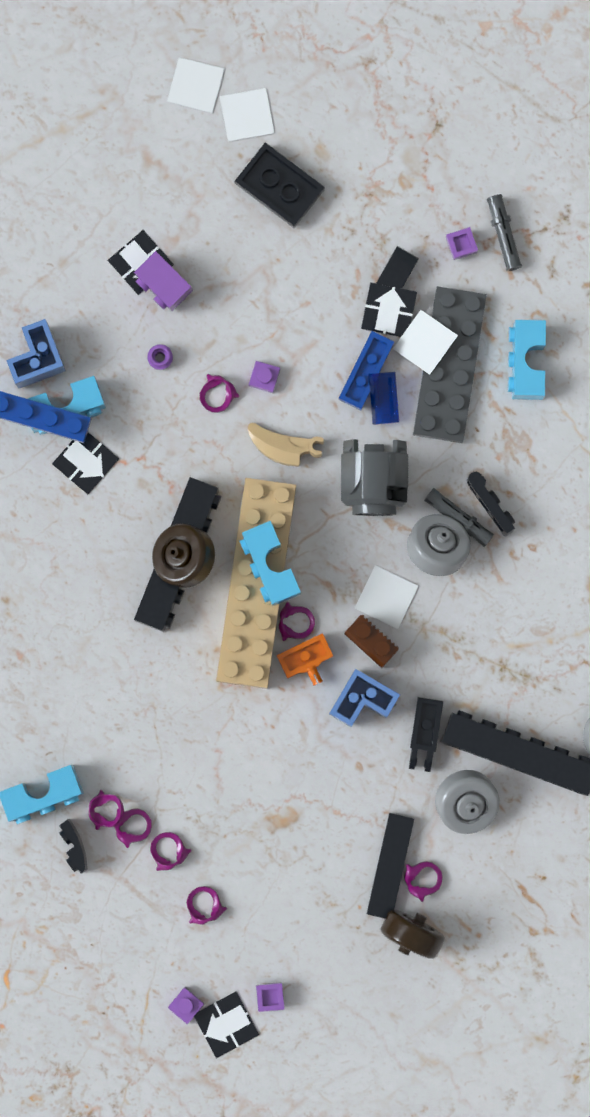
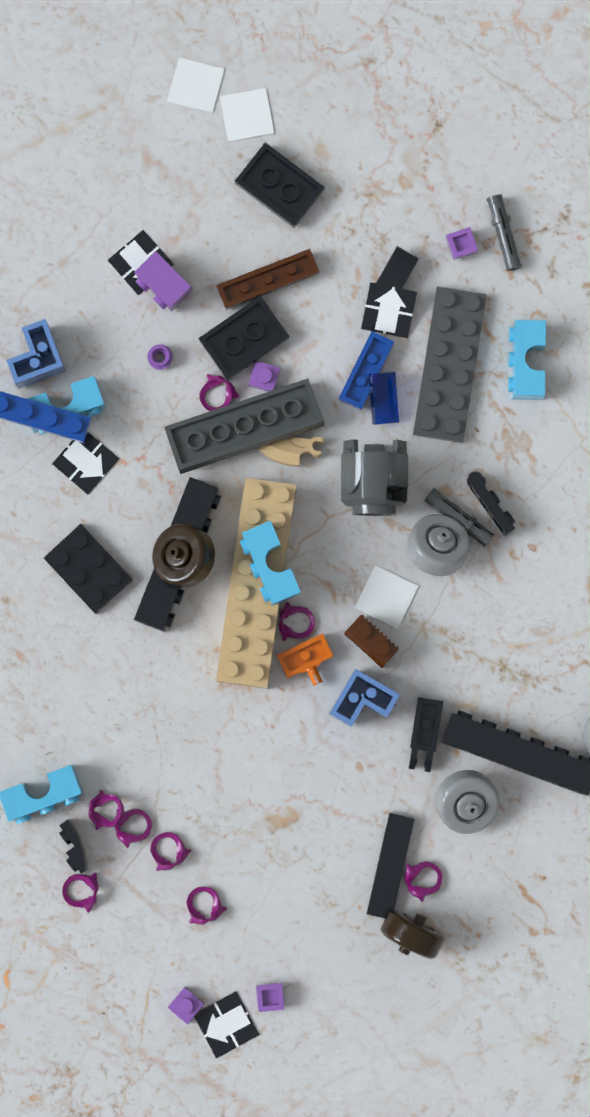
white sticker [393,310,458,375] -> none
none -> black plate [44,524,133,614]
none -> magenta piece [62,873,99,913]
none -> dark grey plate [164,378,325,474]
none -> black plate [198,295,289,381]
none -> reddish brown plate [216,249,319,310]

